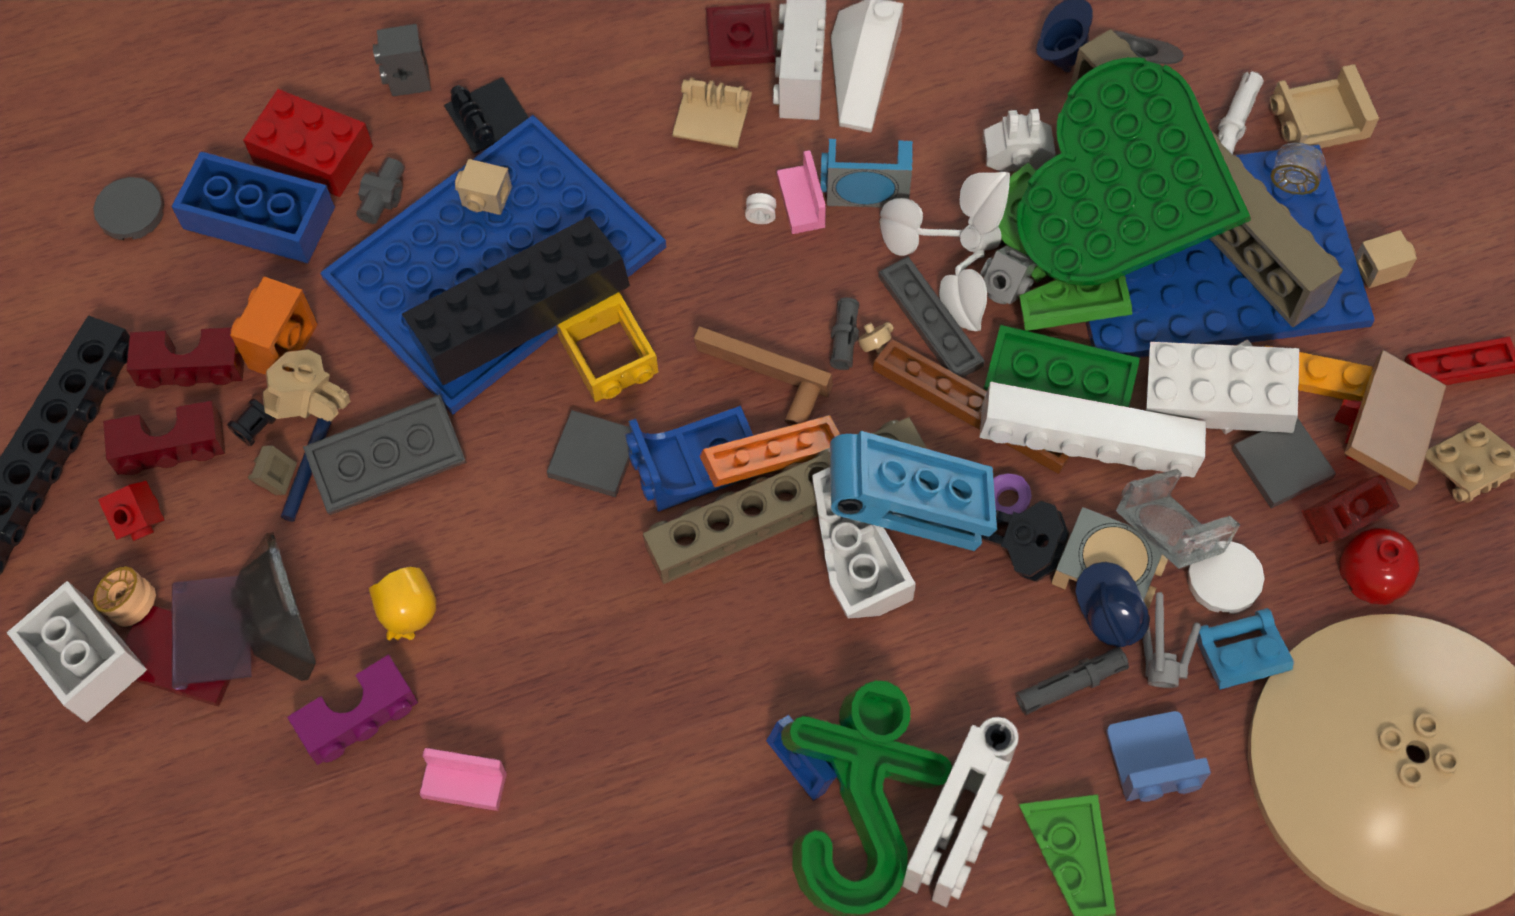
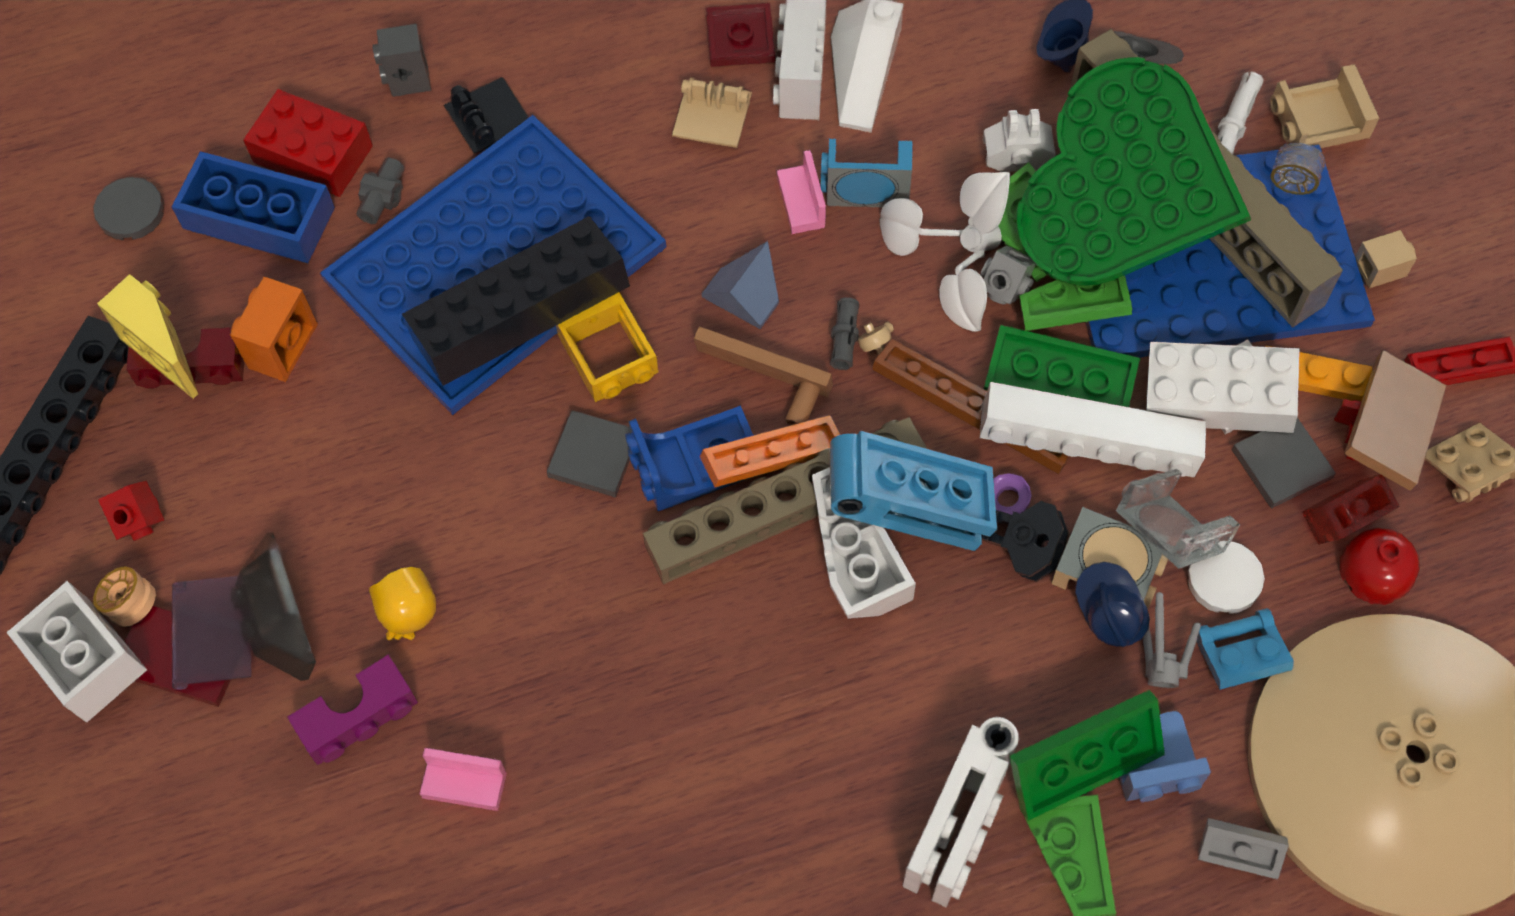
dark red arch [103,400,225,475] -> none
black bush [227,399,276,446] -> none
dark tan tile [248,446,297,495] -> none
tan hinge [263,349,351,422] -> none
dark blue bar [280,418,332,522] -> none
dark grey tile [303,395,467,515] -> none
tan brick [455,159,512,215] -> none
white bush [745,193,776,224] -> none
blue tile [766,715,837,801] -> none
green piece [781,680,953,916] -> none
dark grey tile [878,256,985,378] -> none
dark grey pin [1015,646,1129,715] -> none
none -> light yellow slope [97,274,198,399]
none -> sand blue slope [702,241,779,329]
none -> green plate [1010,690,1165,821]
none -> light grey plate [1198,818,1289,879]

